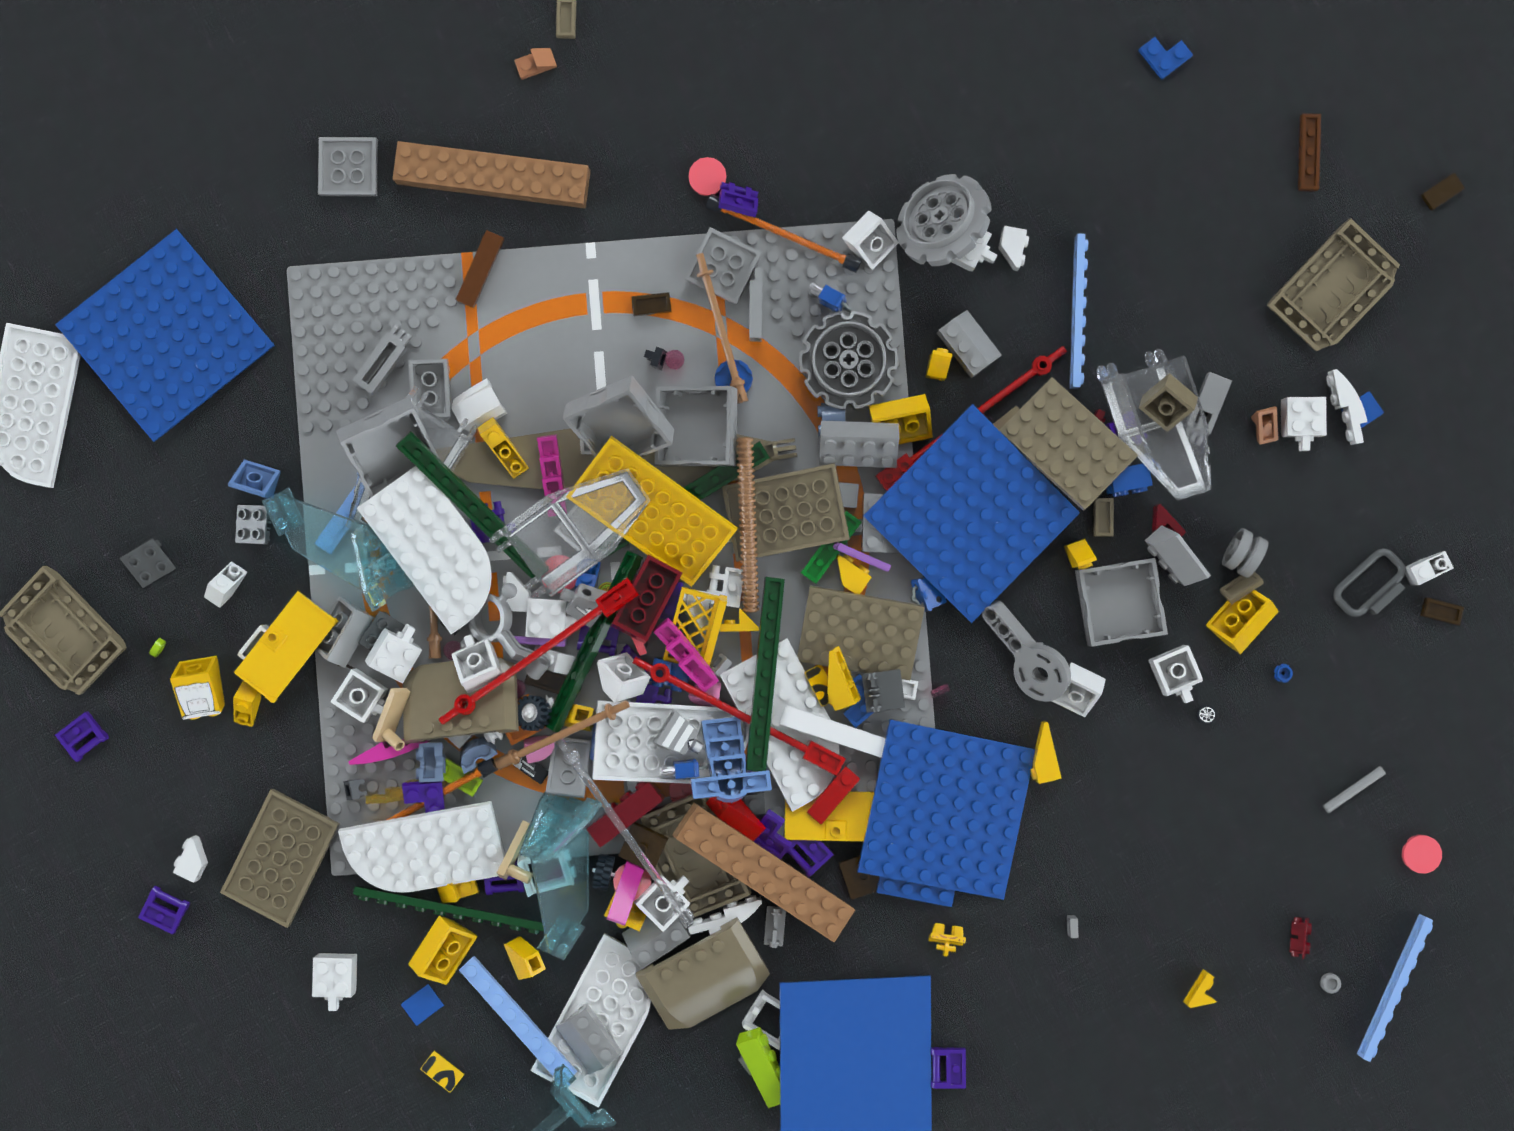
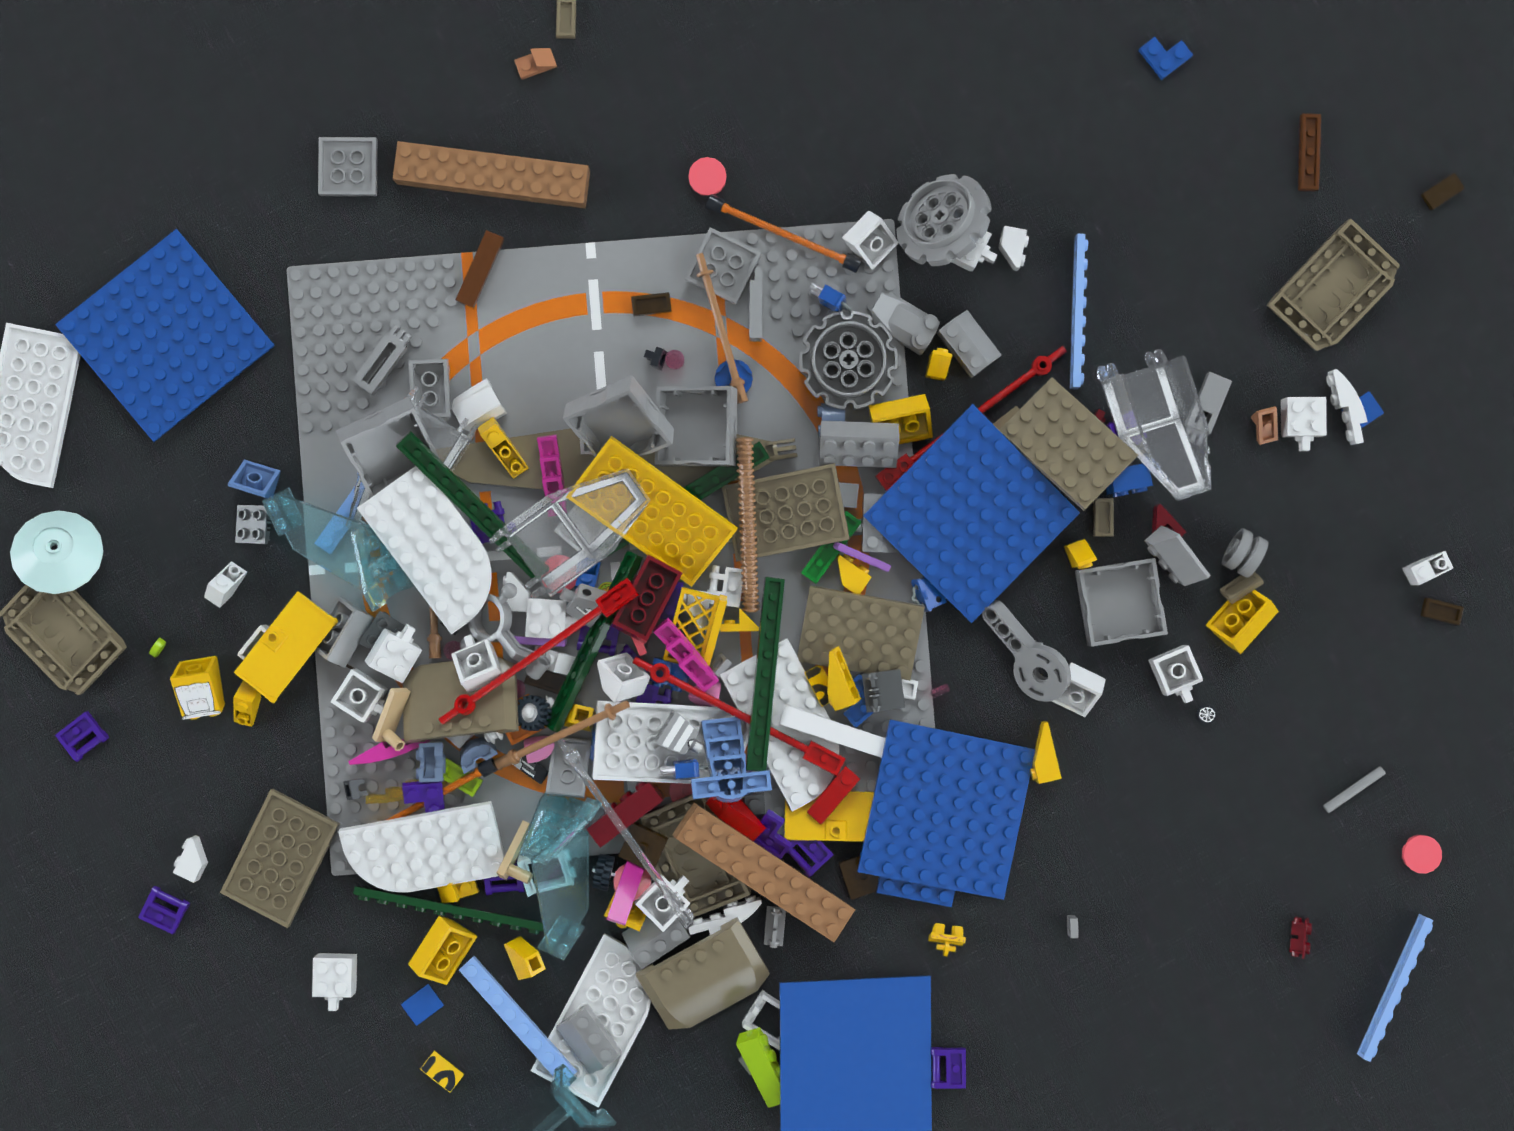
dark grey hinge [120,538,176,588] -> none
dark purple plate [718,182,758,218] -> none
dark tan brick [1139,373,1198,432] -> none
yellow slope [1183,969,1217,1008] -> none
blue plate [1274,664,1293,683] -> none
light grey tile [1320,973,1341,994] -> none
dark grey bar [1333,548,1406,617] -> none
none -> light aqua dish [10,510,104,594]
none -> light grey slope [871,292,940,355]

